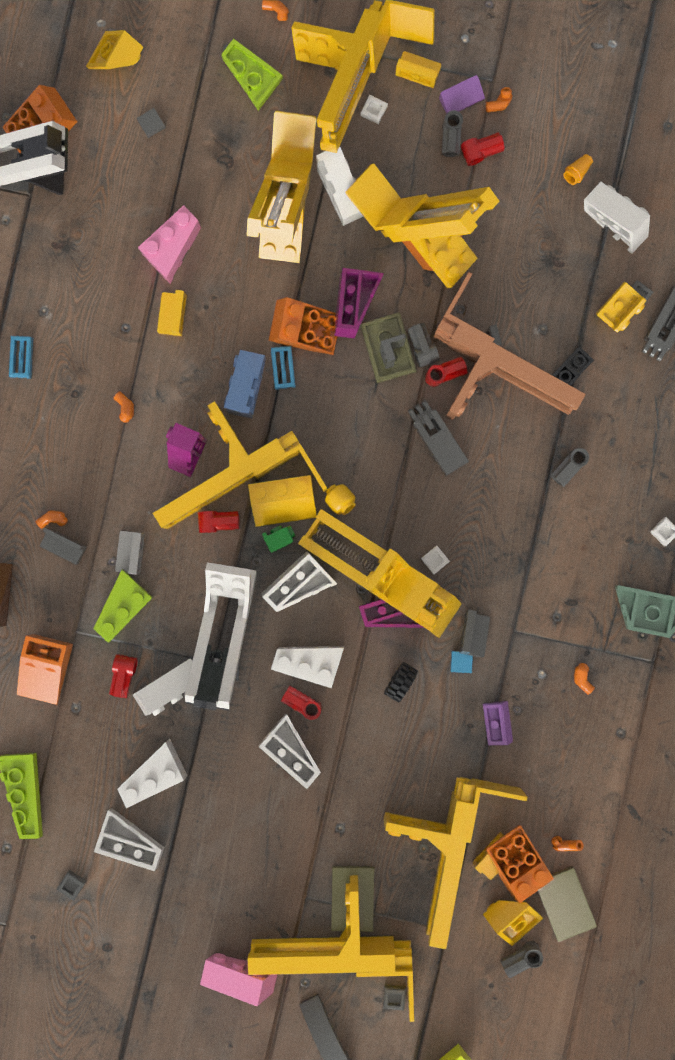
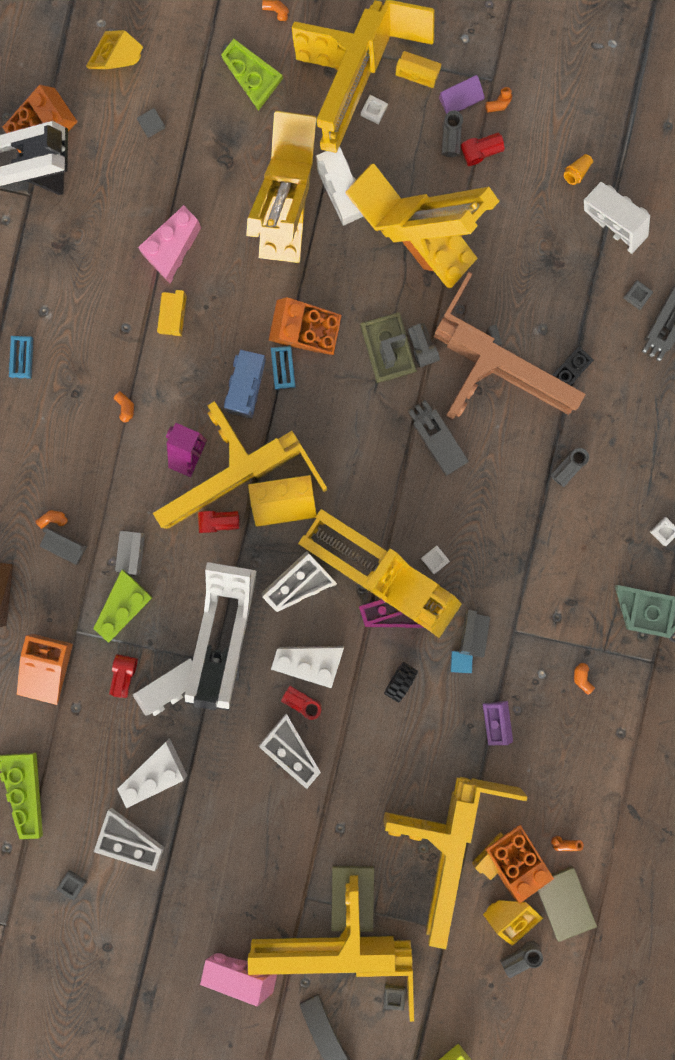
green brick [262,525,296,553] -> none
yellow head [325,484,356,515] -> none
magenta wedge [334,268,384,339] -> none
red piece [425,357,468,387] -> none
yellow bracket [596,281,647,333] -> none

